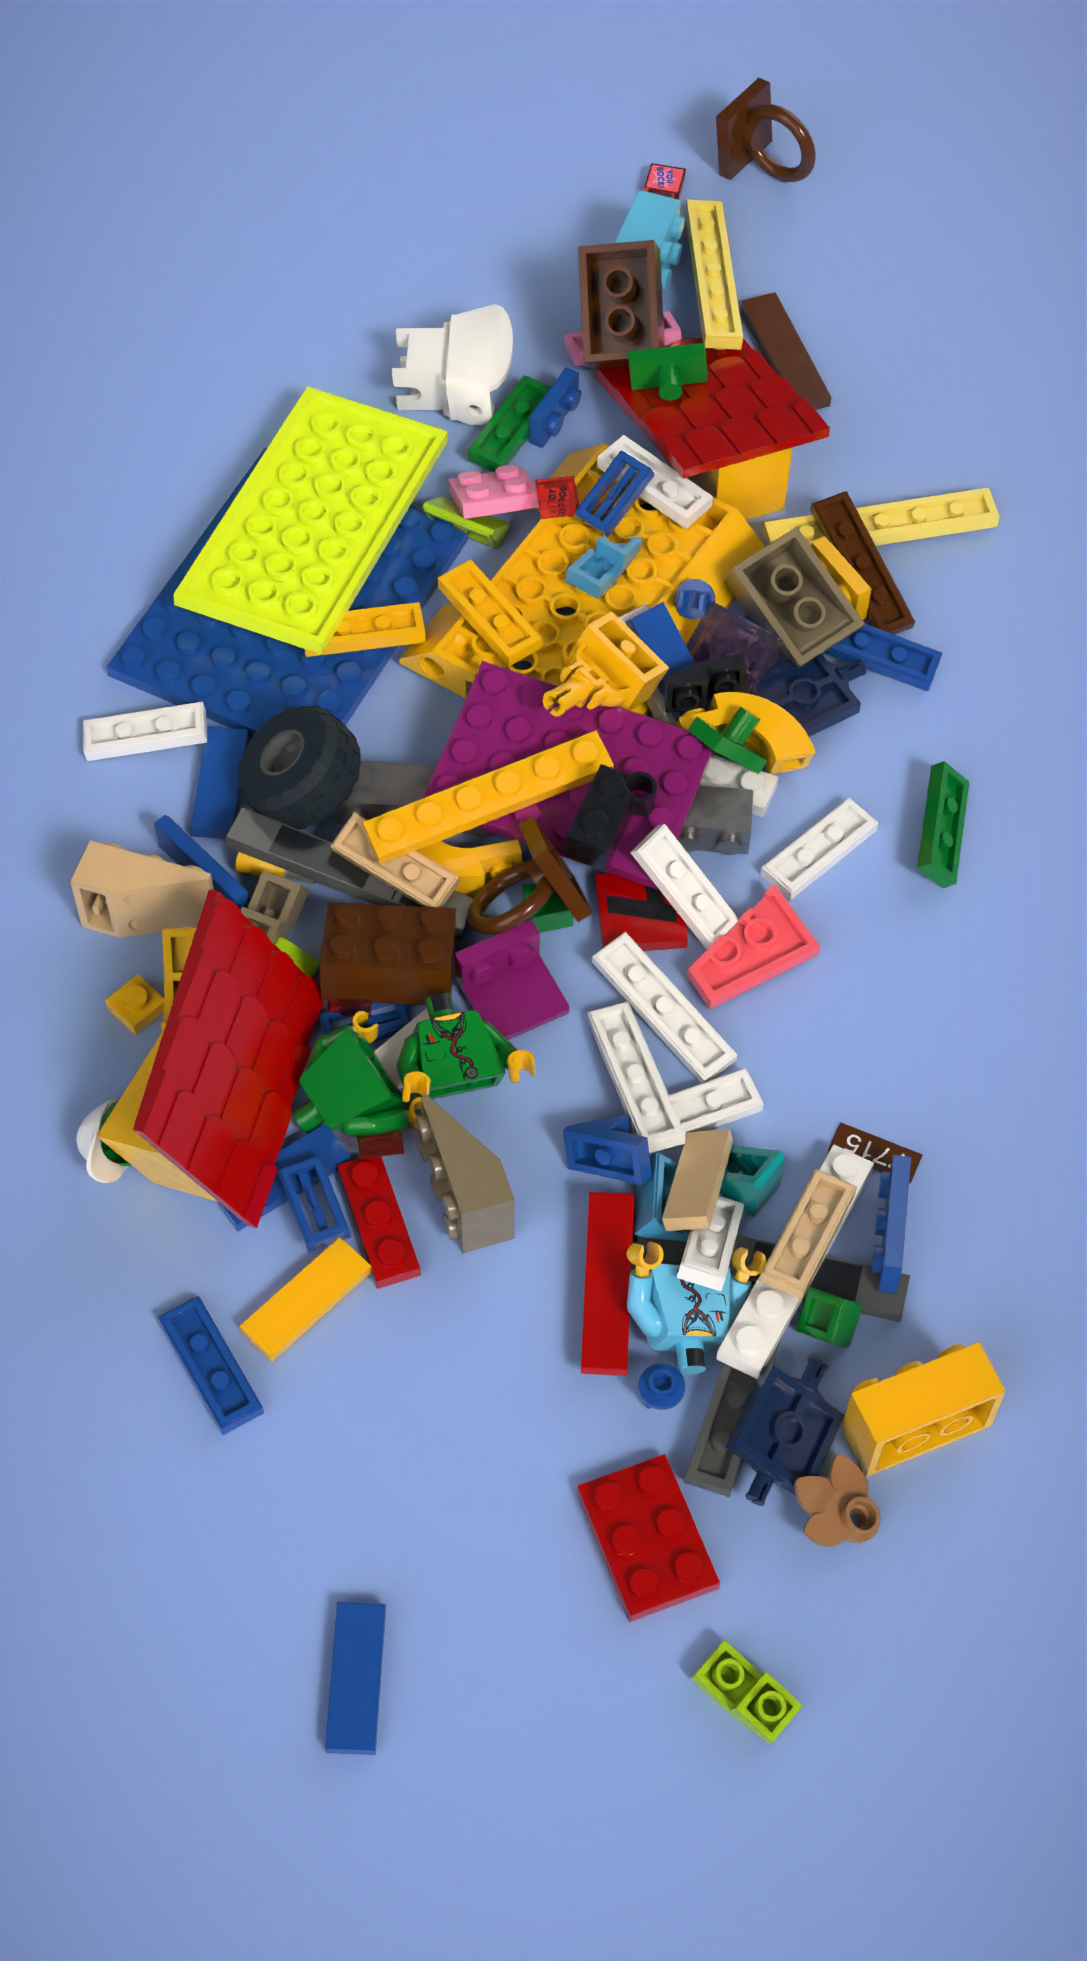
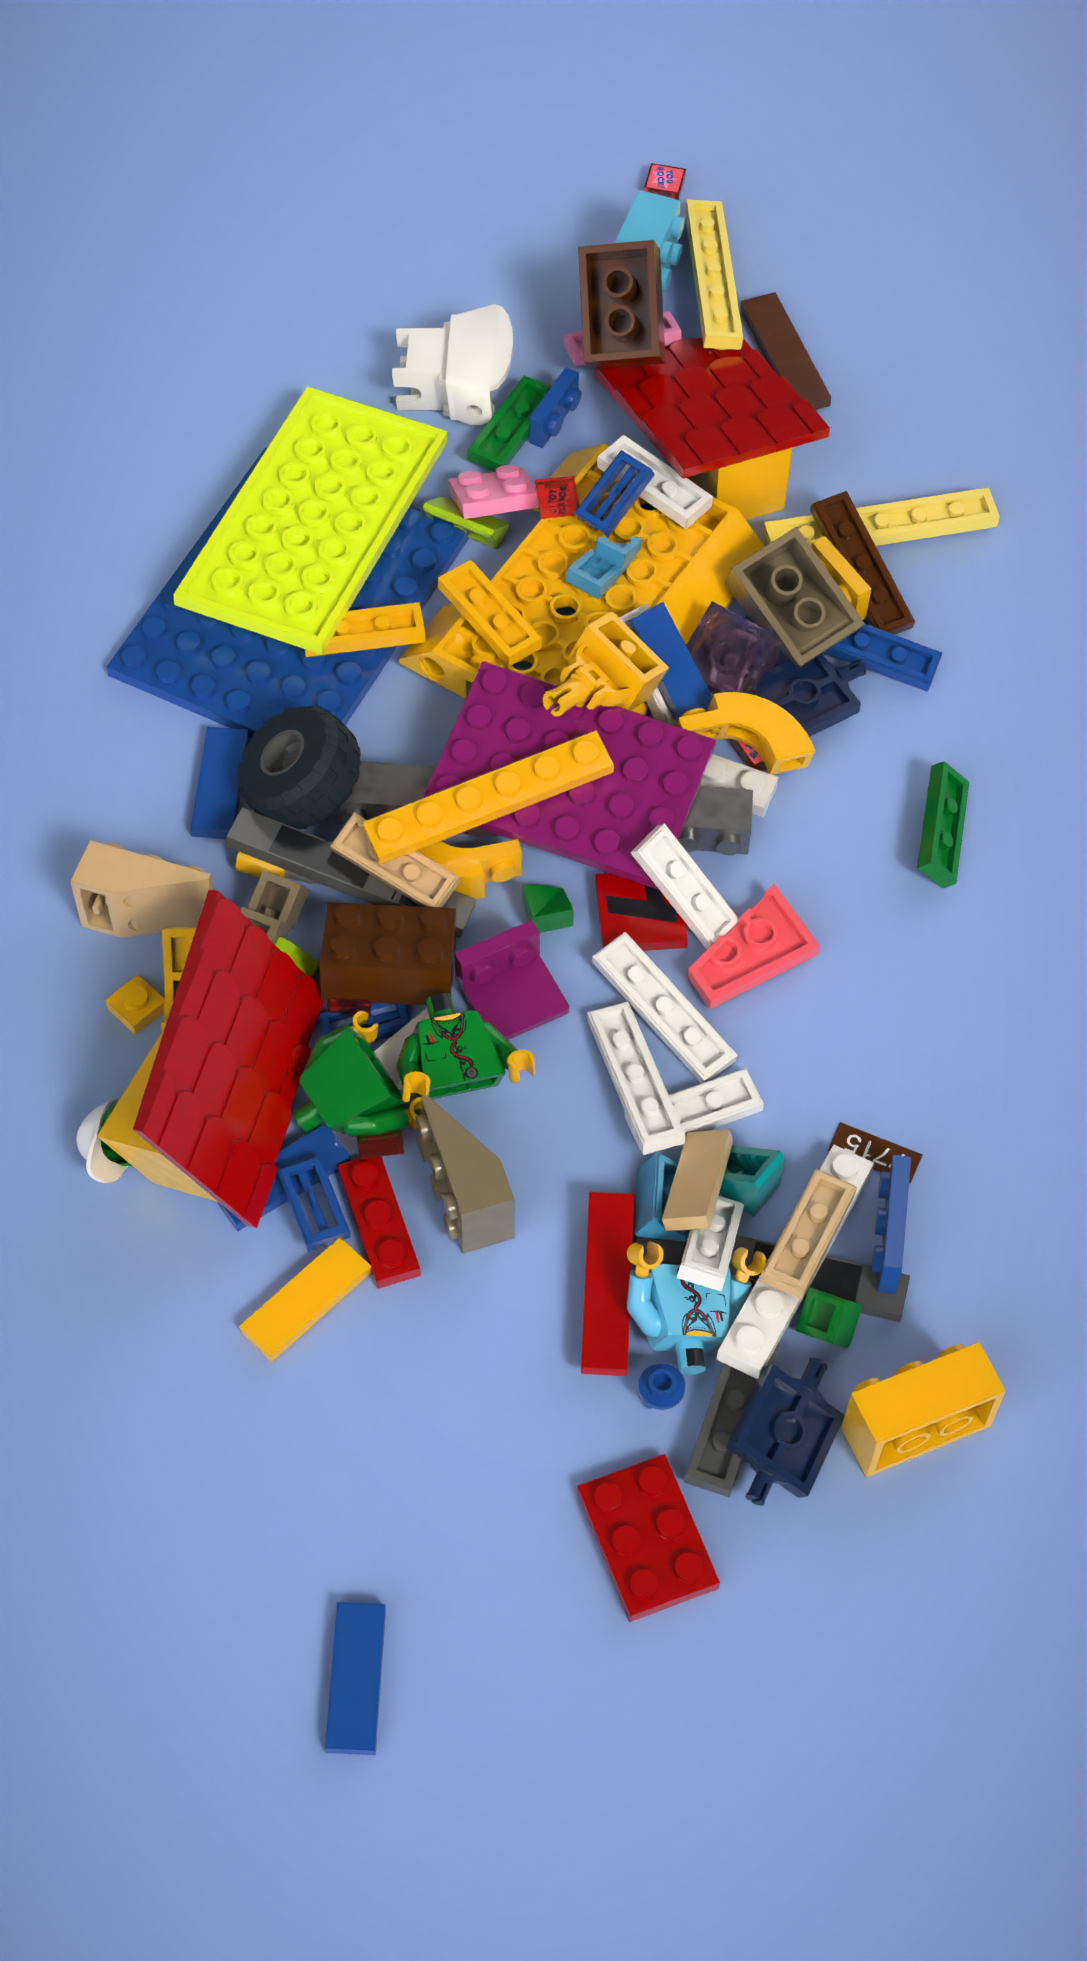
white tile [83,702,207,761] -> none
blue tile [154,815,250,910] -> none
blue tile [158,1296,264,1435] -> none
reddish brown tile [468,816,592,935] -> none
blue slope [563,1115,652,1185] -> none
black hinge [566,764,657,872] -> none
green tile [628,343,708,401] -> none
black slope [664,654,747,713] -> none
blue plate [675,579,715,620] -> none
green tile [688,706,768,774] -> none
lime slope [689,1640,803,1744] -> none
reddish brown tile [716,78,816,182] -> none
white tile [760,797,879,901] -> none
medium nougat plate [794,1454,880,1547] -> none

